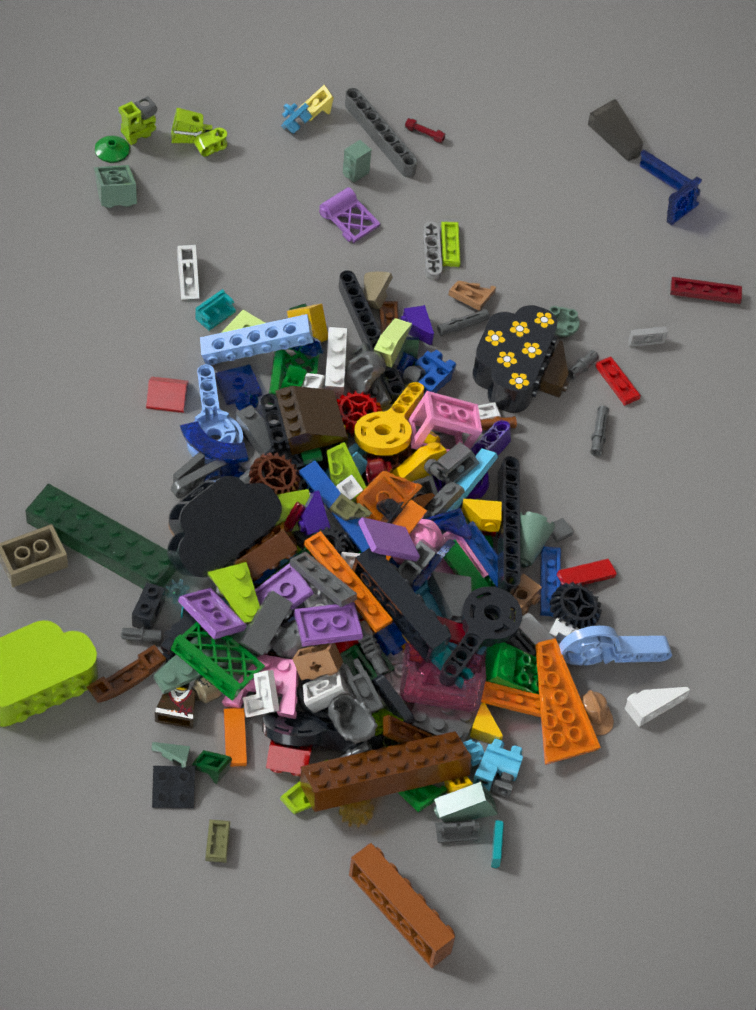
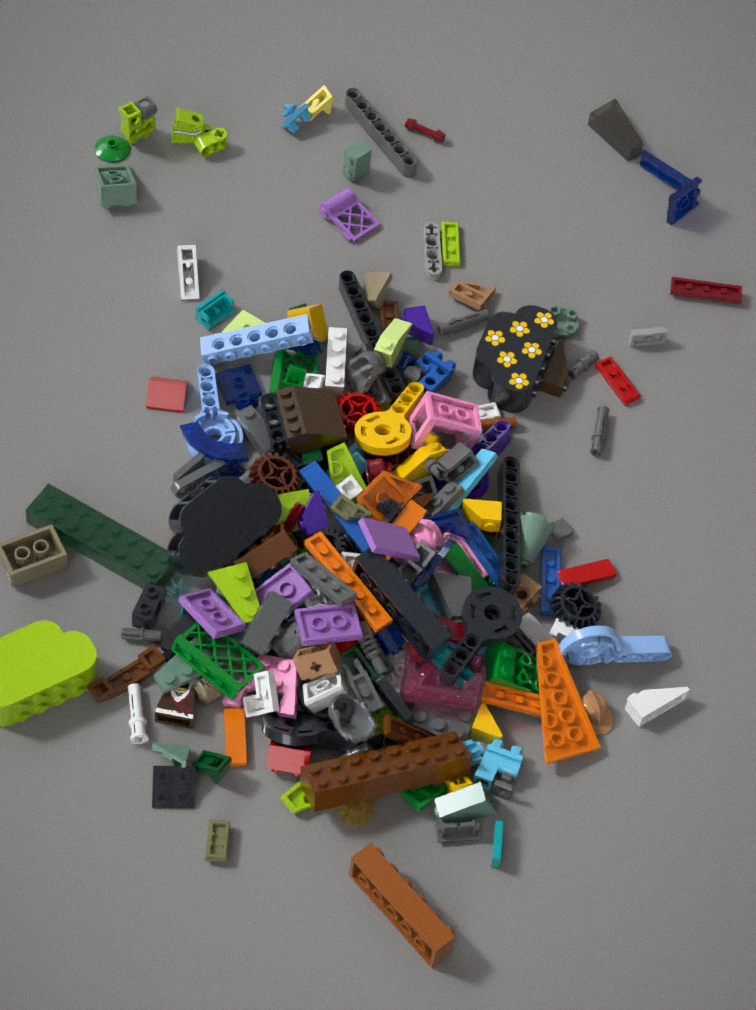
none -> white pin [128,684,149,745]

